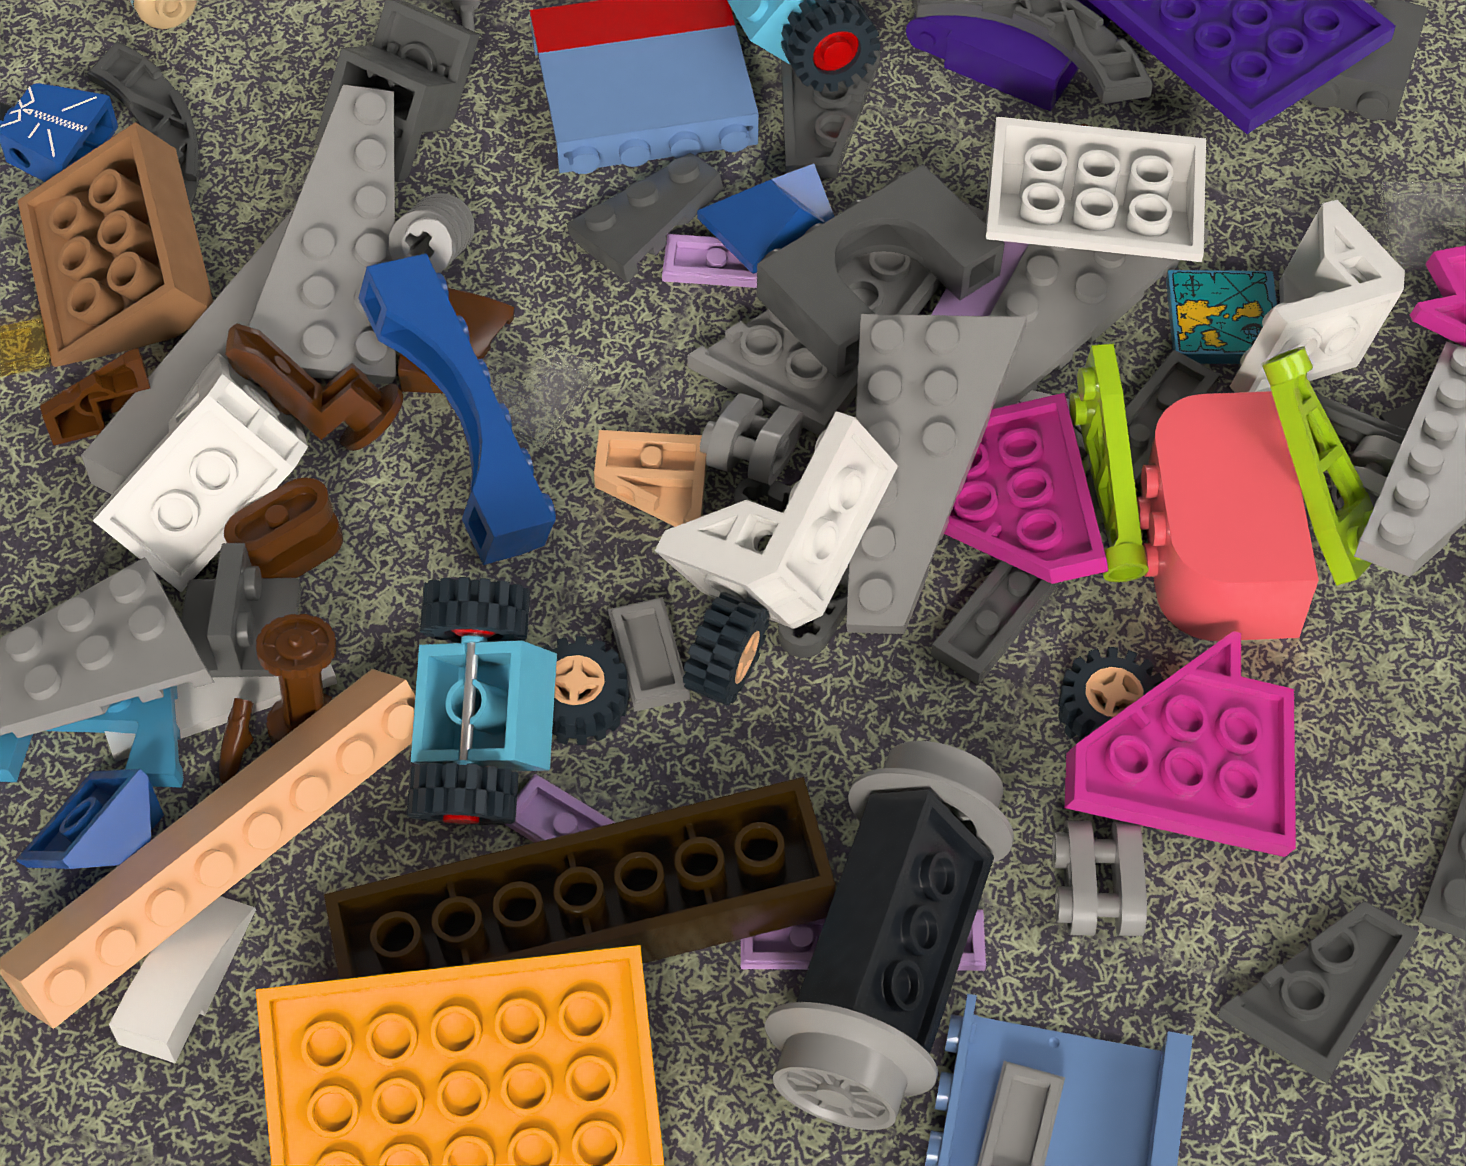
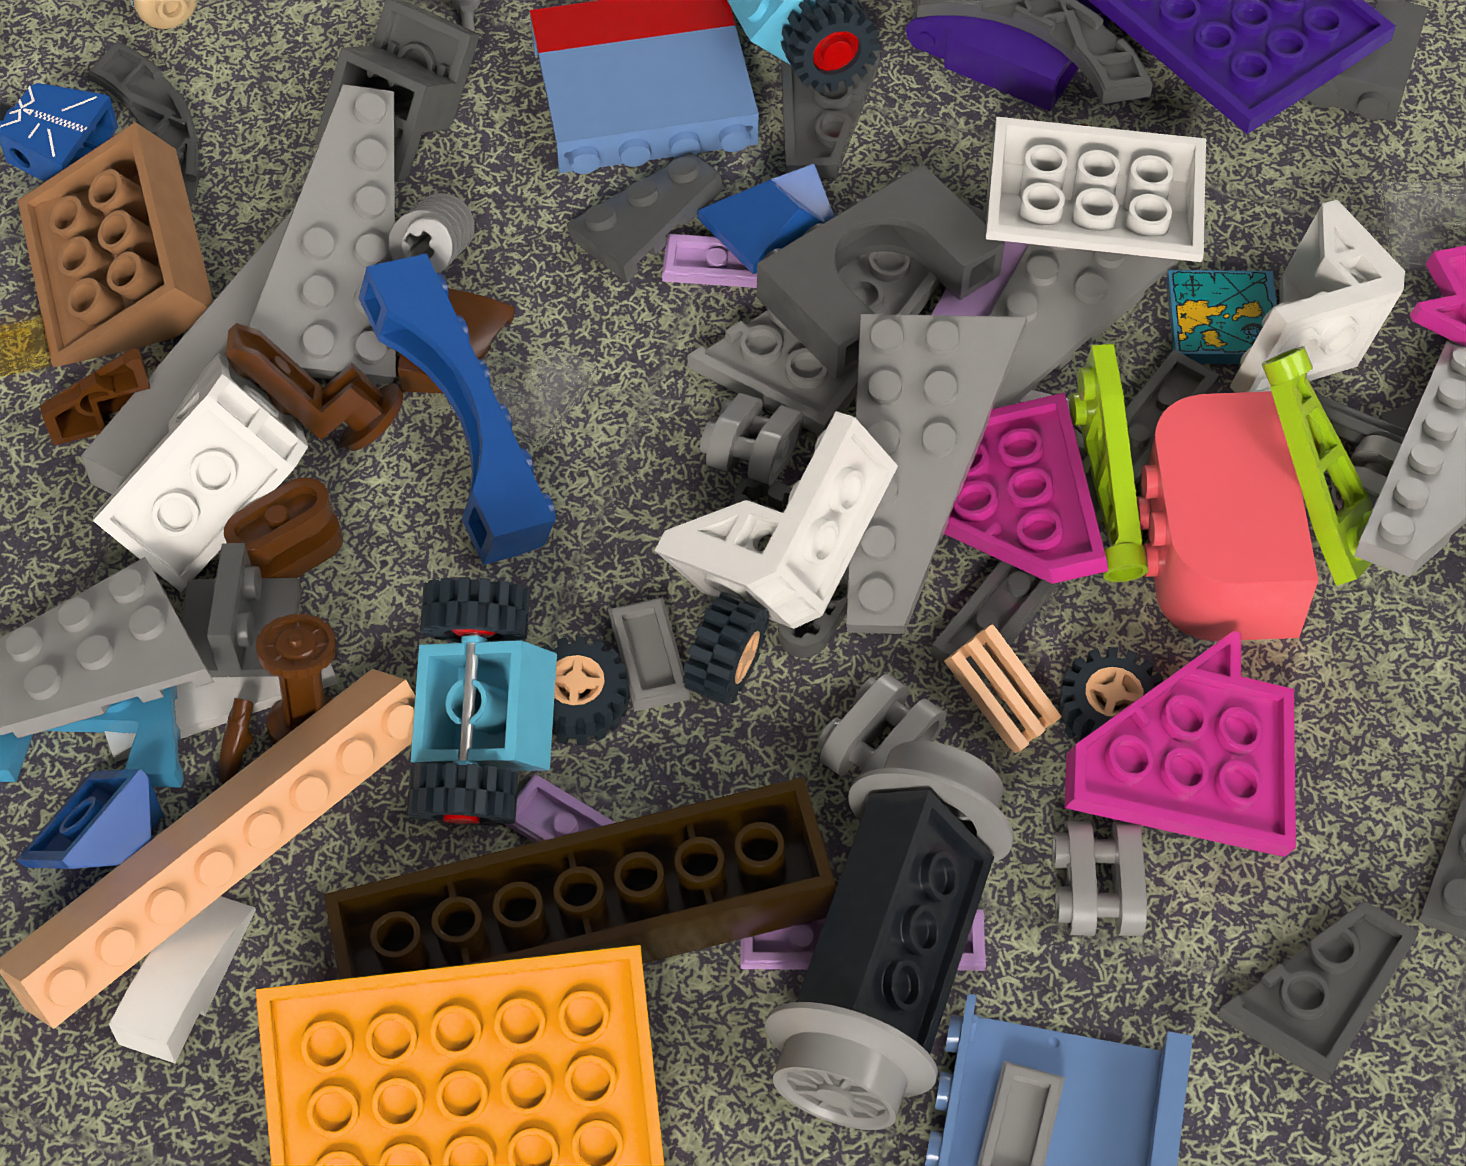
light nougat wing [594,430,707,527] -> none
none -> light grey brick [818,674,946,776]
none -> light nougat tile [944,624,1062,753]

